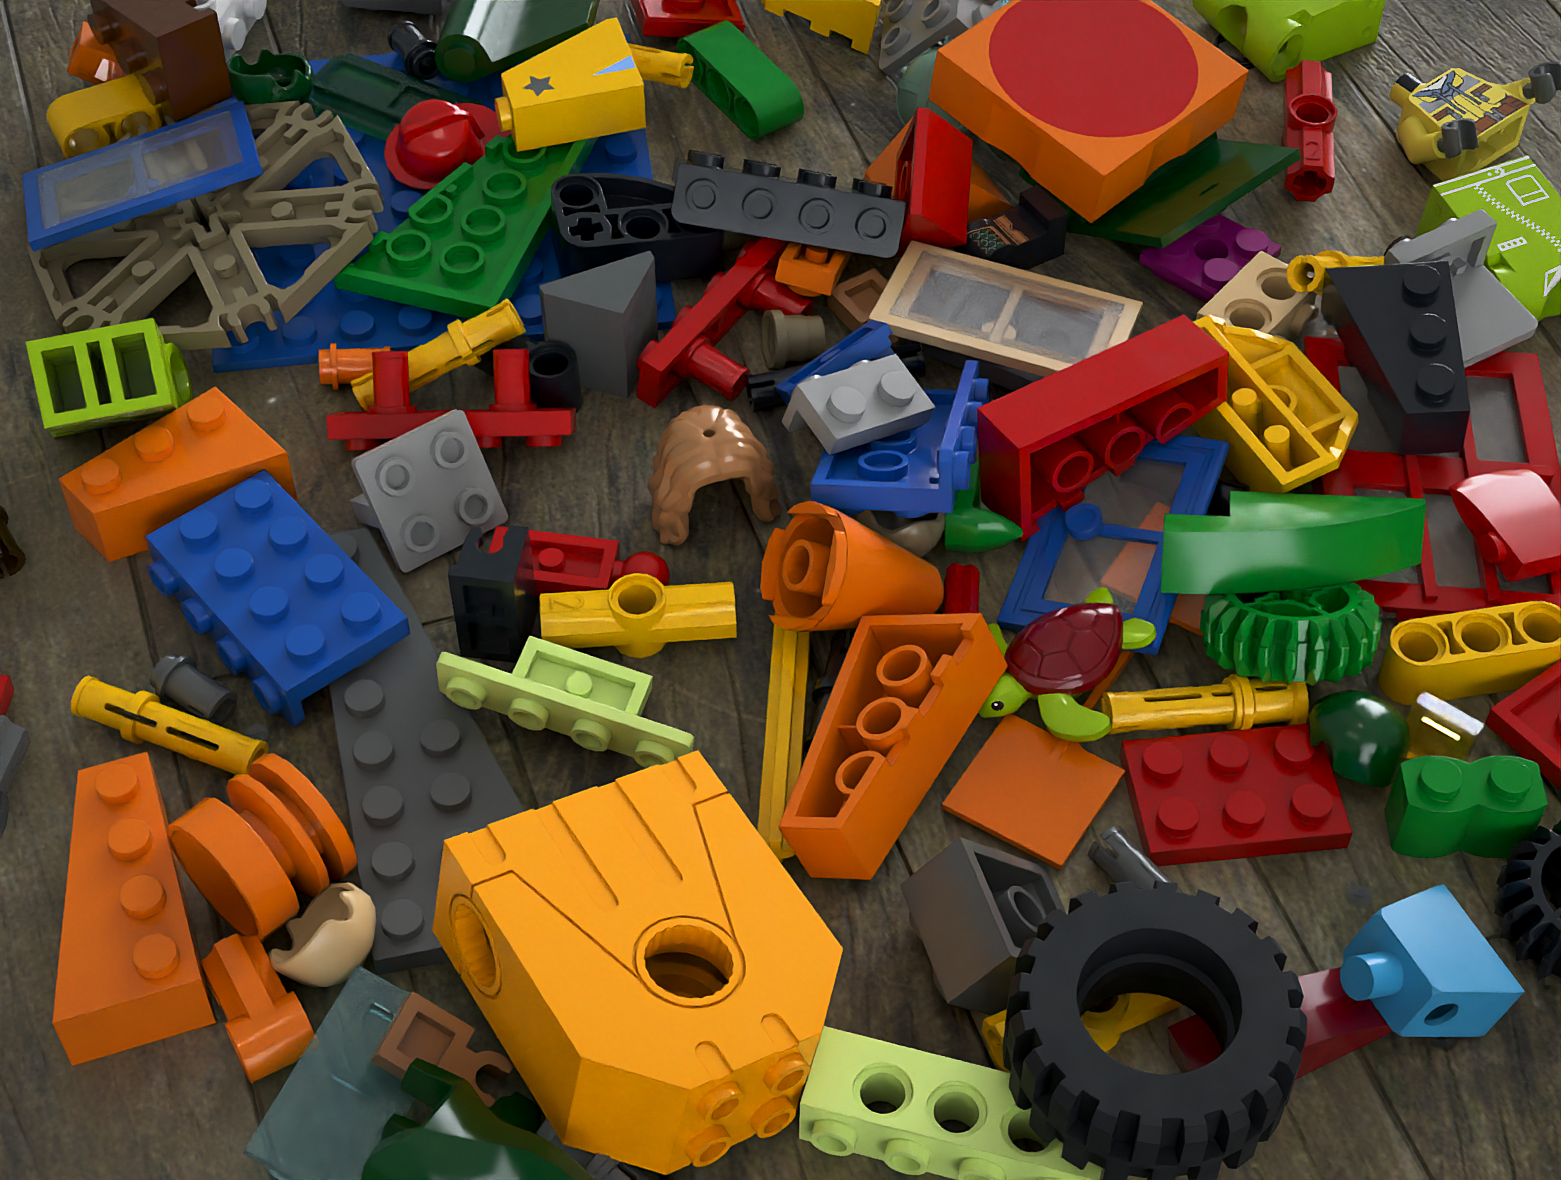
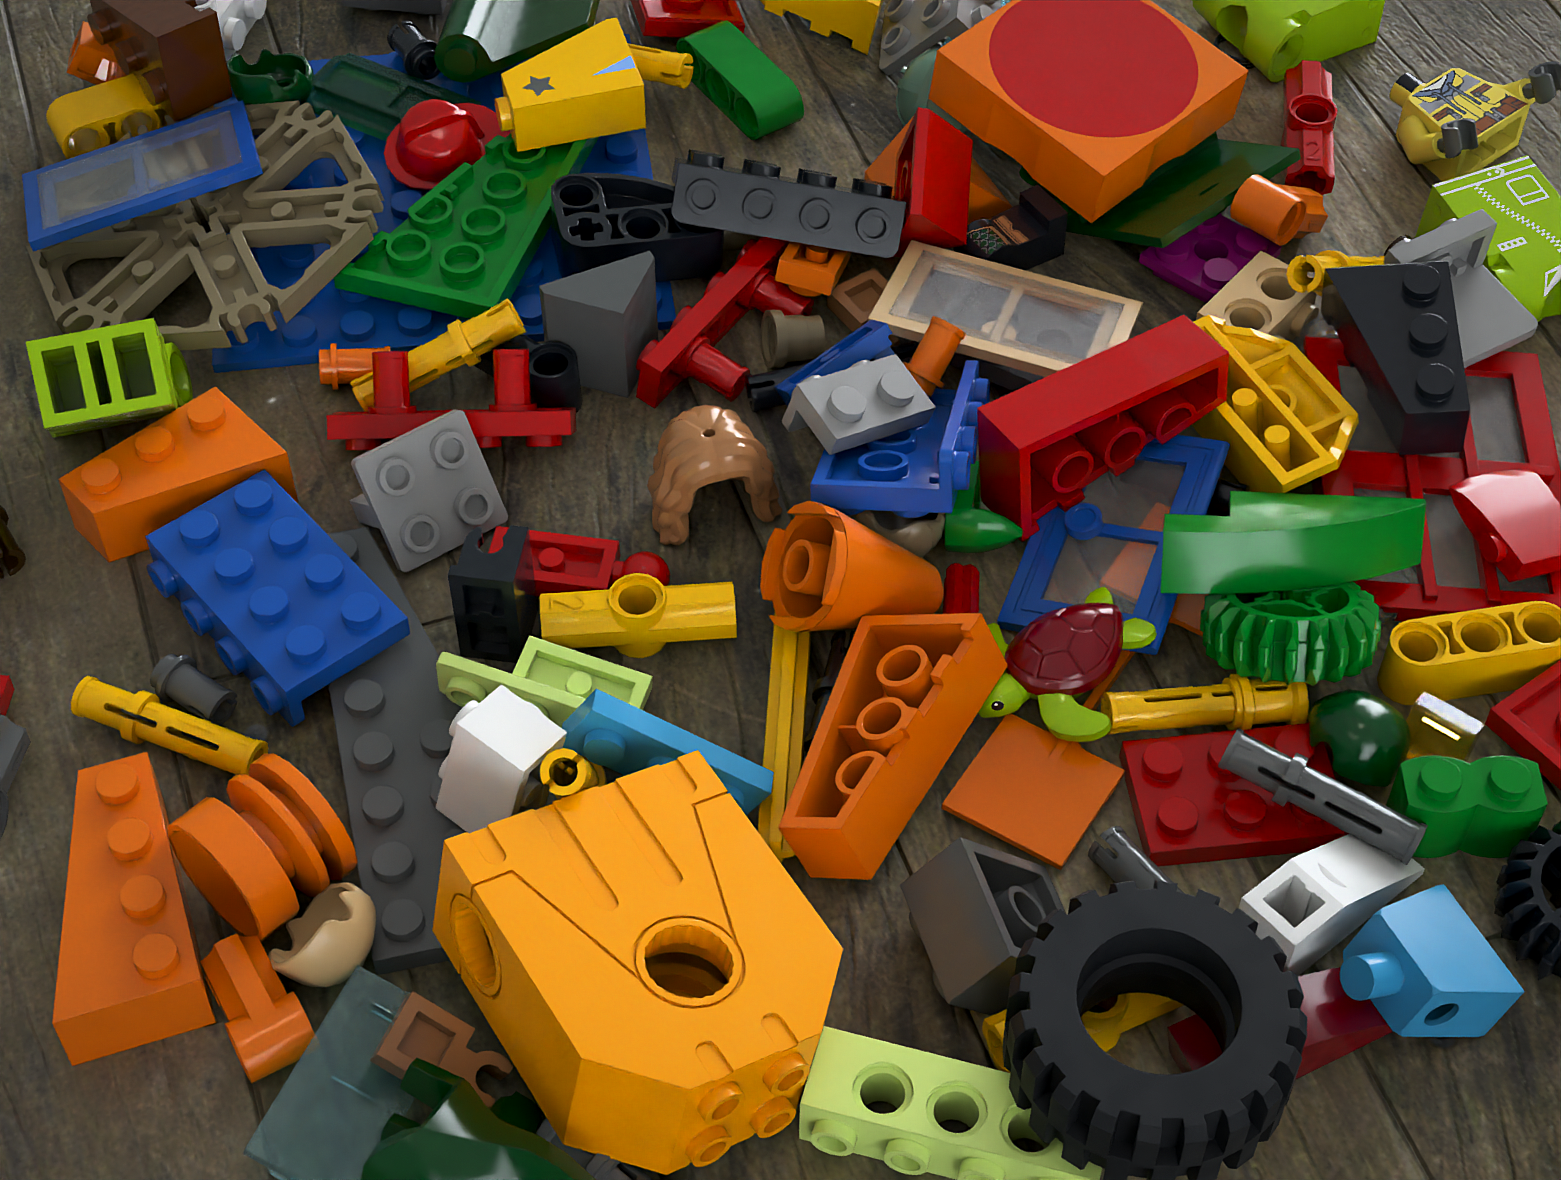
none -> white brick [436,684,567,833]
none -> yellow pin [540,748,607,799]
none -> dark azure plate [562,689,774,816]
none -> orange pin [902,316,966,397]
none -> dark grey pin [1218,728,1428,865]
none -> orange piece [1230,174,1328,246]
none -> white slope [1239,834,1425,976]

